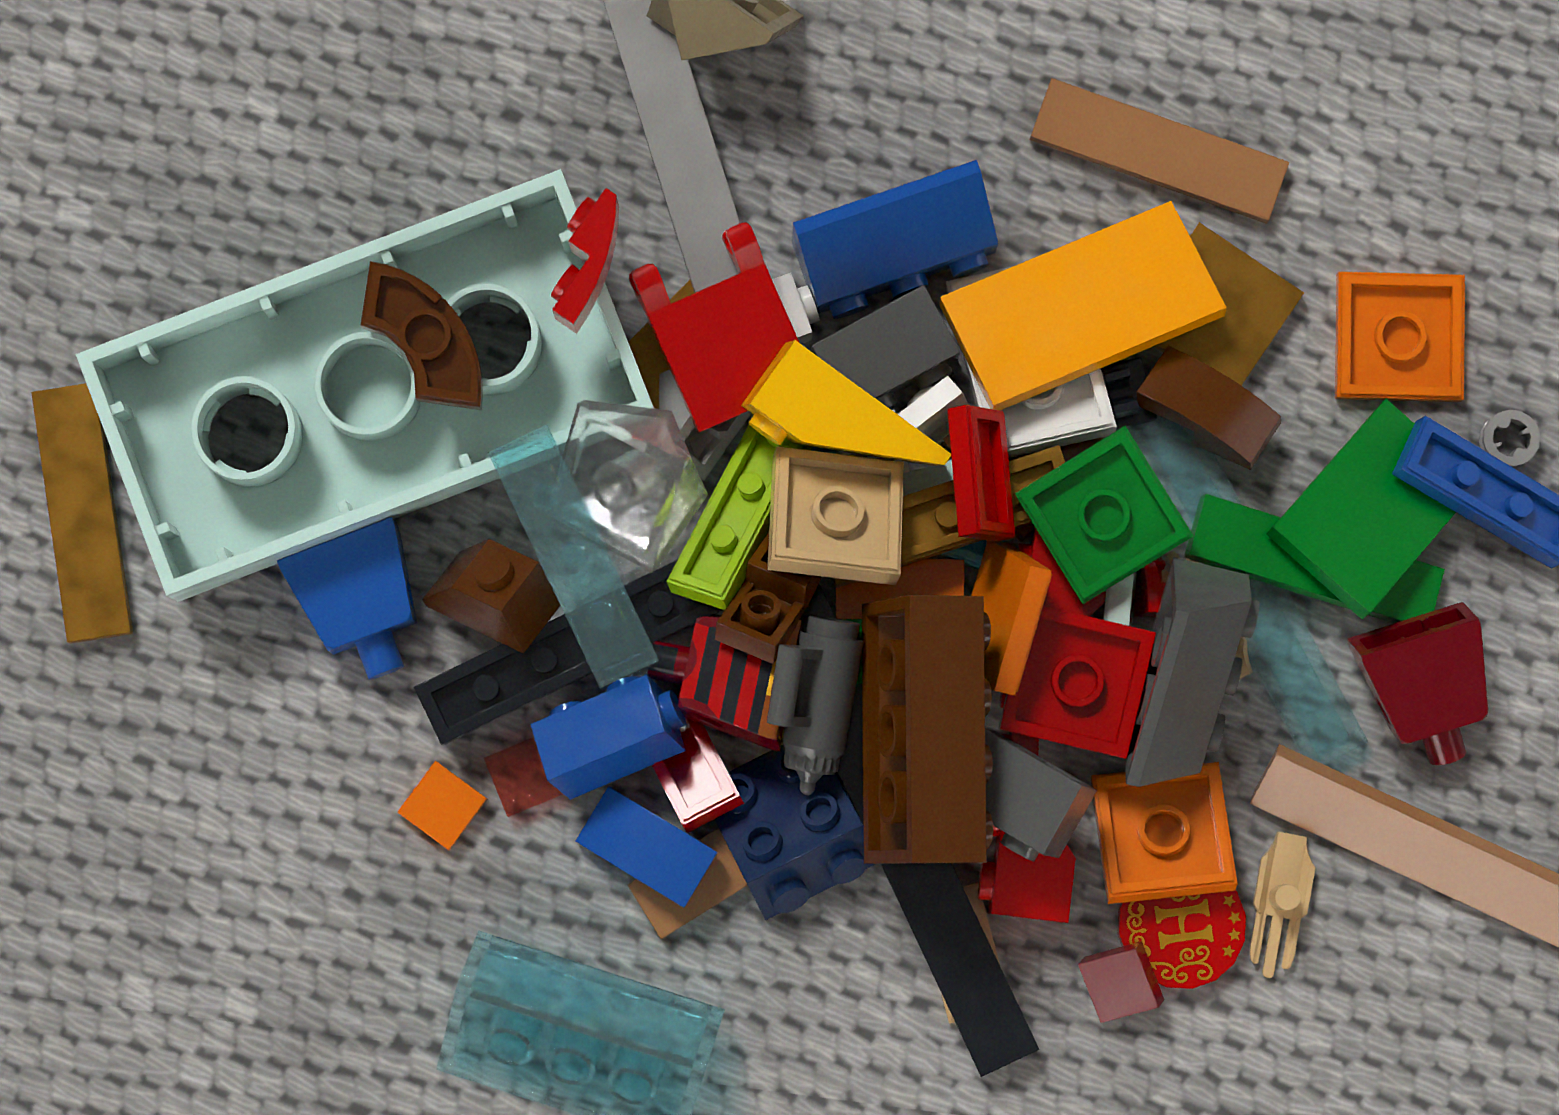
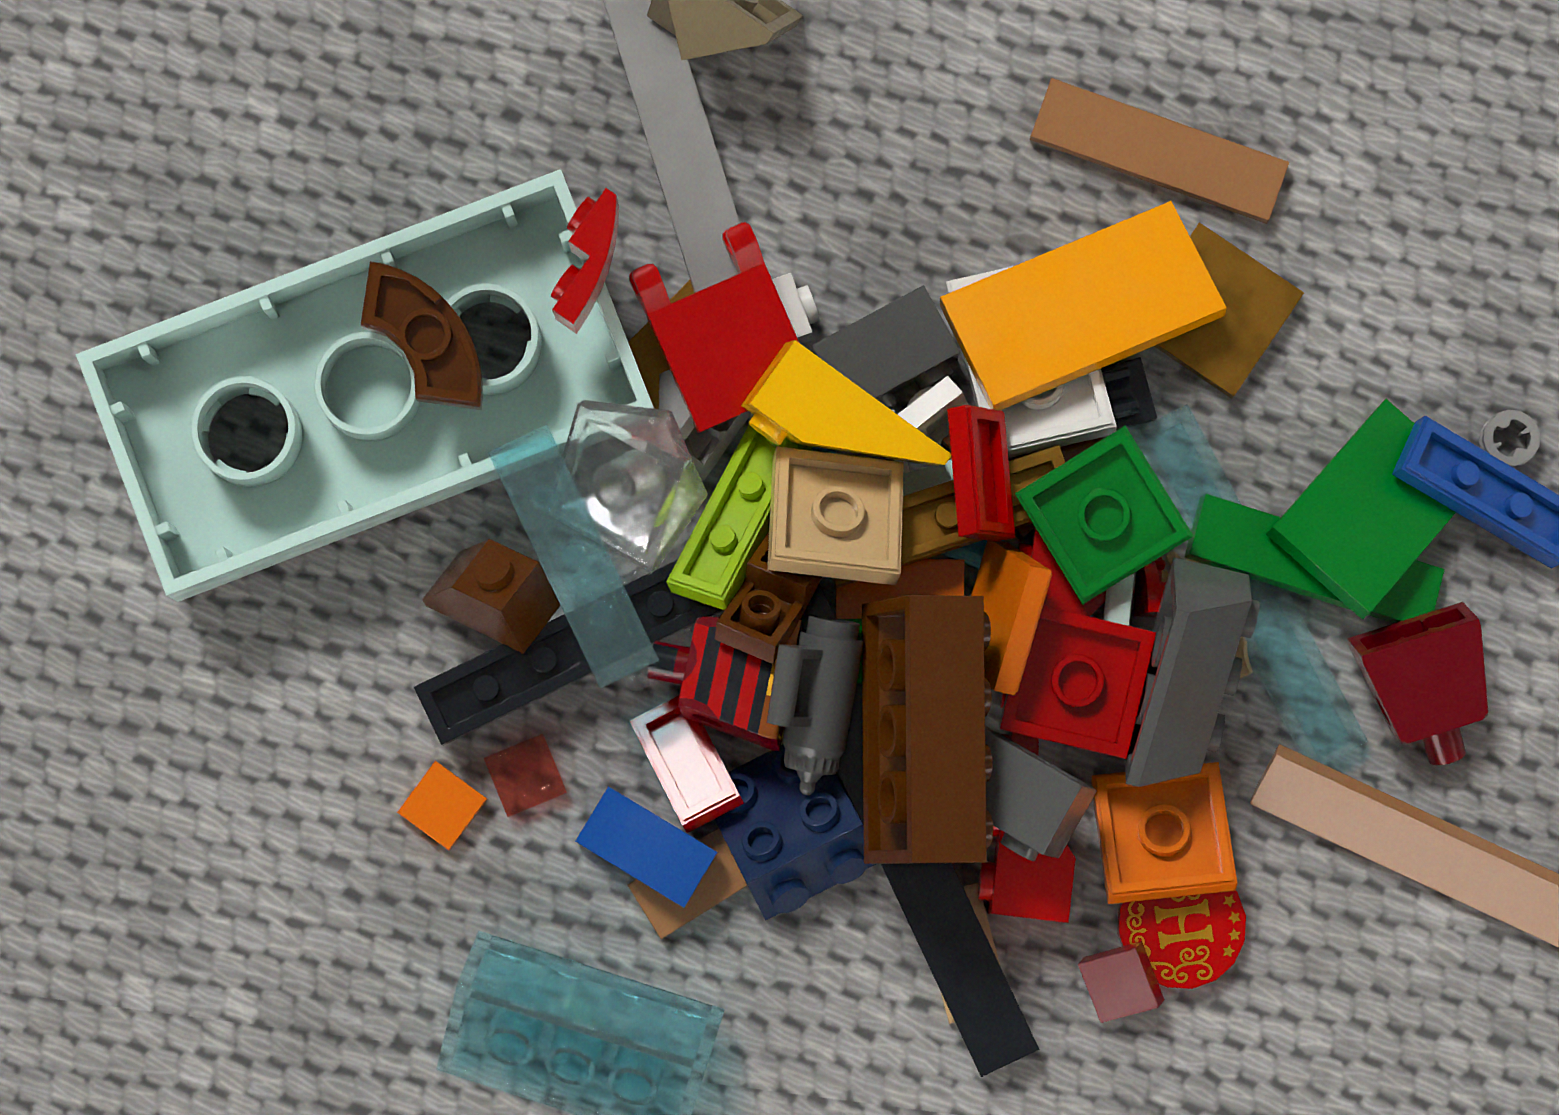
pearl gold tile [31,383,133,644] -> none
blue torso [277,517,417,680] -> none
blue brick [530,674,686,800] -> none
blue slope [792,160,999,319] -> none
reddish brown slope [1137,346,1281,470] -> none
tan piece [1250,832,1315,979] -> none
orange tile [1335,272,1465,402] -> none

